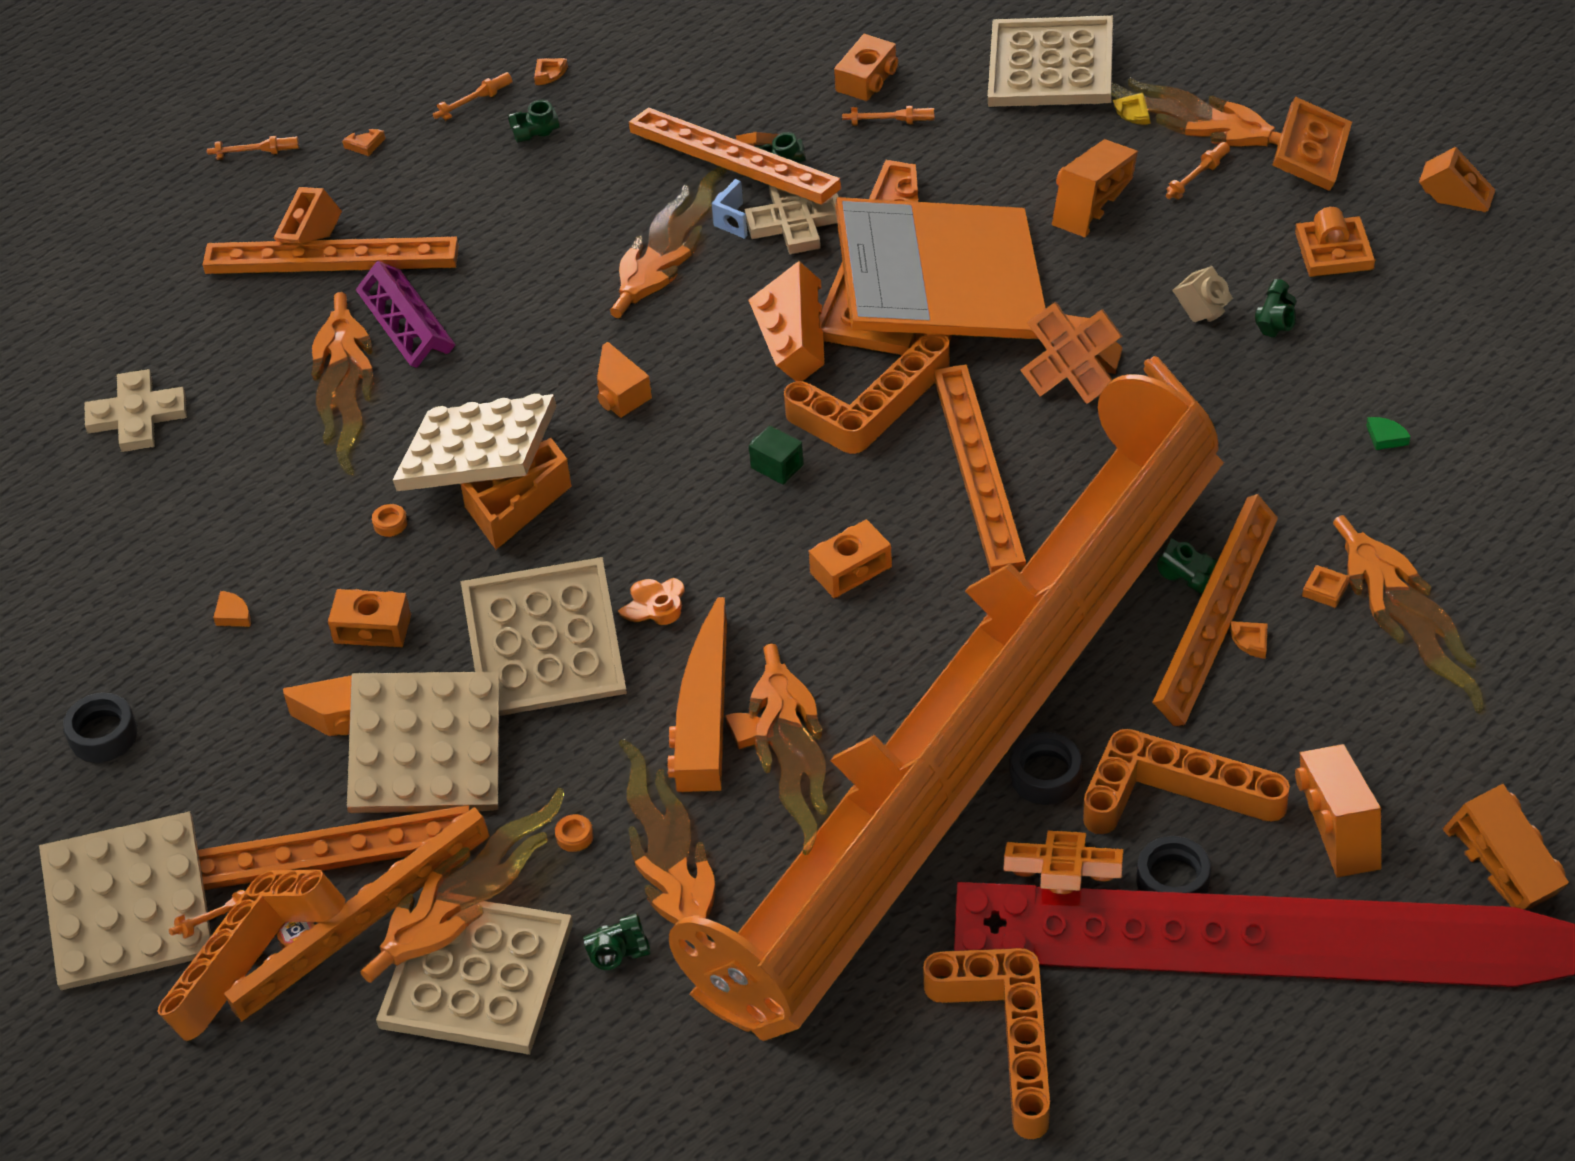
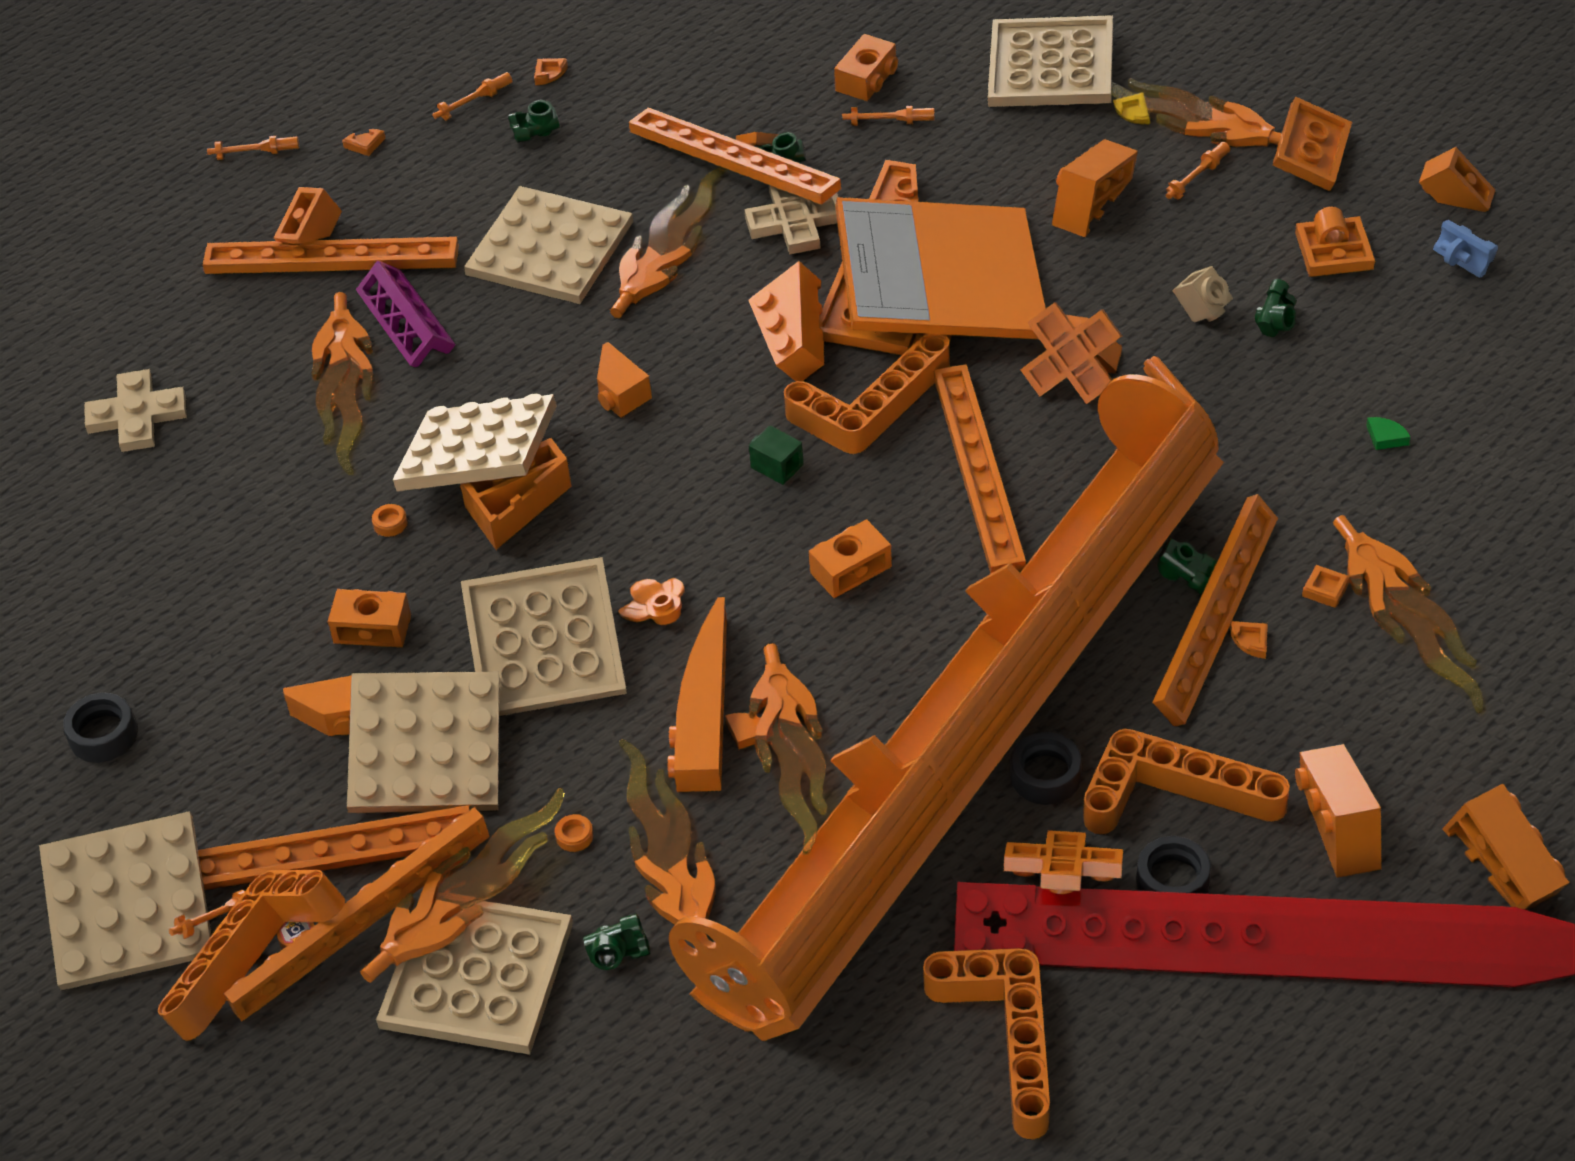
orange tile [213,591,251,627] -> none
light blue bracket [712,179,747,239] -> none
none -> tan plate [464,186,633,304]
none -> medium blue hips [1433,220,1498,278]

